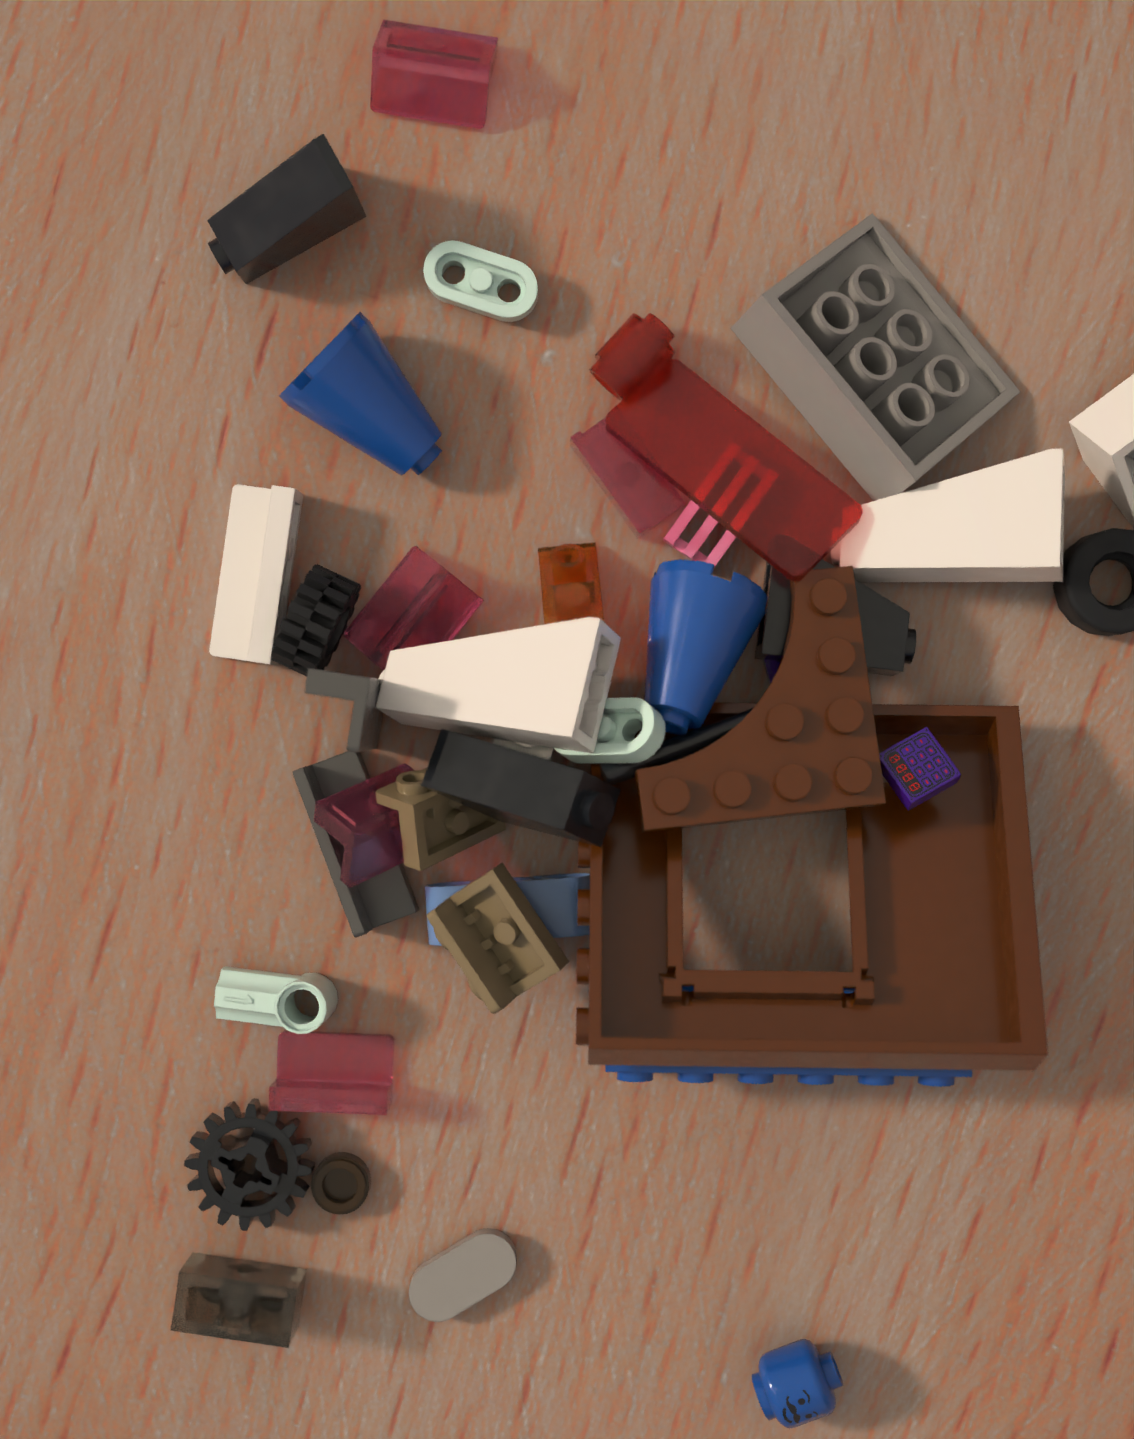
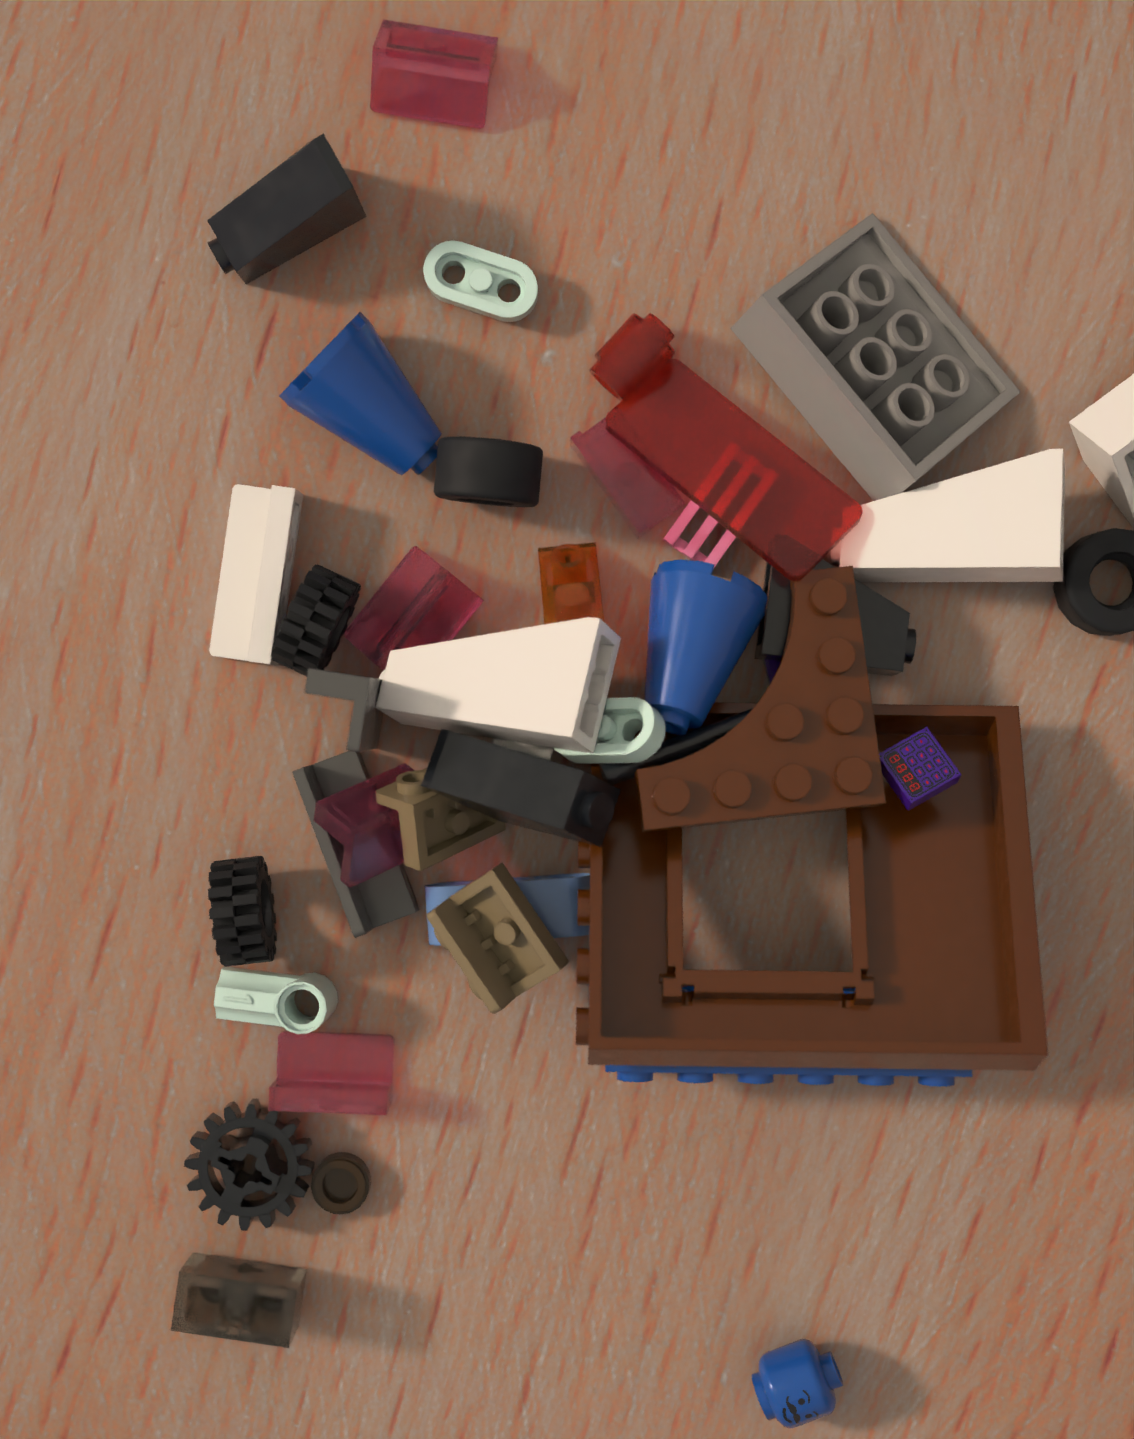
light grey tile [409,1228,517,1322] -> none
none -> black tyre [208,856,277,967]
none -> black tyre [434,436,543,507]

